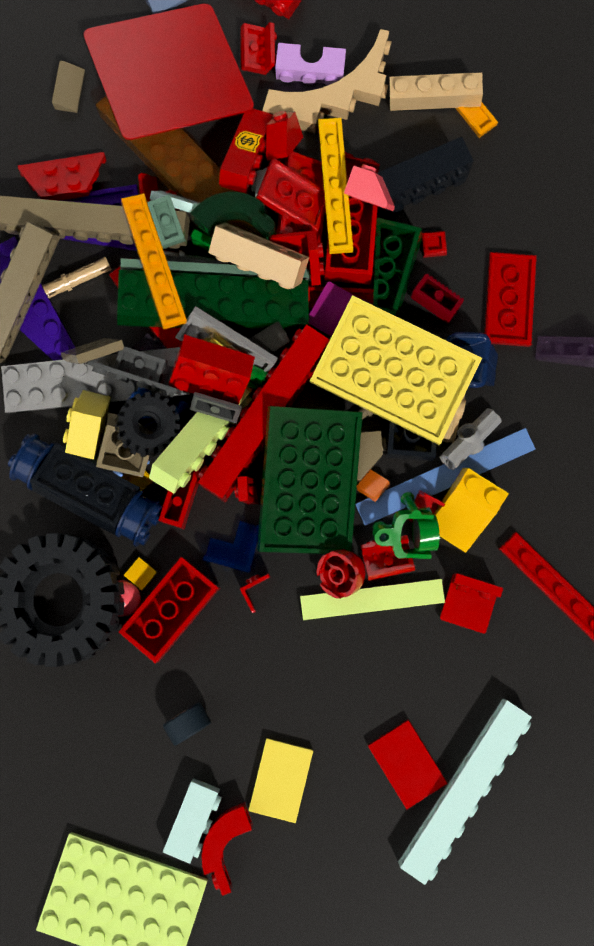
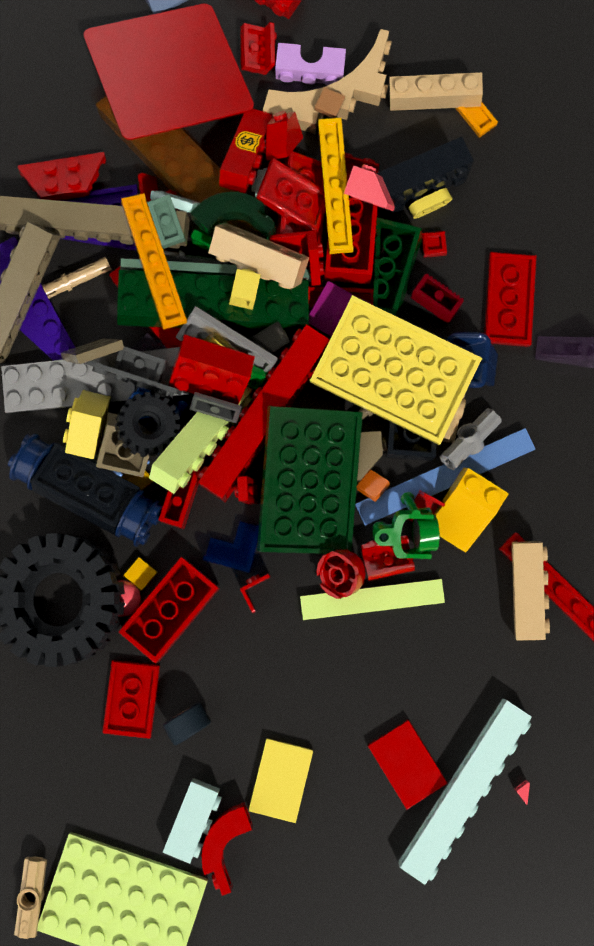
dark tan slope [52,61,85,113] -> none
red bracket [440,573,503,634] -> none
none -> tan piece [14,856,47,939]
none -> red tile [103,660,160,739]
none -> light yellow brick [229,269,261,310]
none -> medium nougat tile [315,87,345,118]
none -> light yellow beam [408,188,452,219]
none -> tan brick [511,541,550,640]
none -> coral piece [514,780,530,805]

